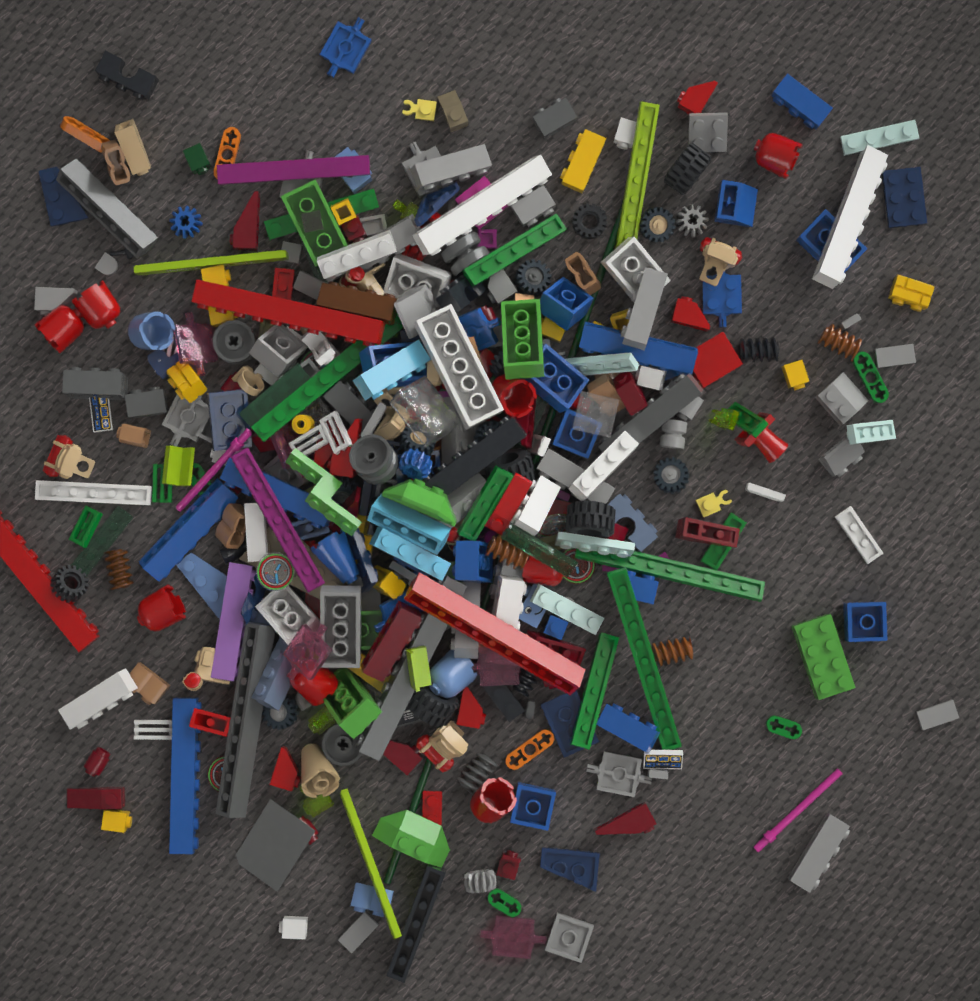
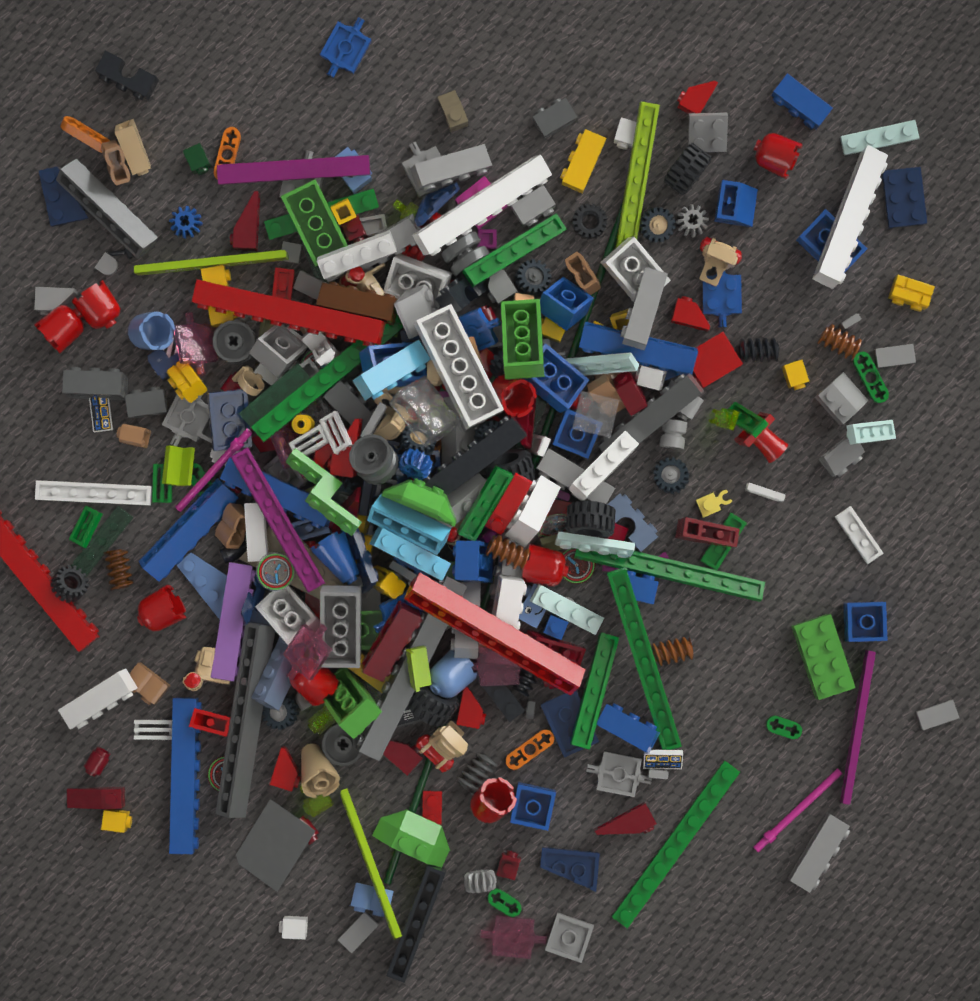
tan piece [43,435,95,479] -> none
clear smoke tile [301,210,324,233] -> none
light yellow plate [402,99,437,121] -> none
clear green tile [501,523,578,577] -> none
none -> green plate [612,760,740,929]
none -> magenta tile [840,650,876,805]

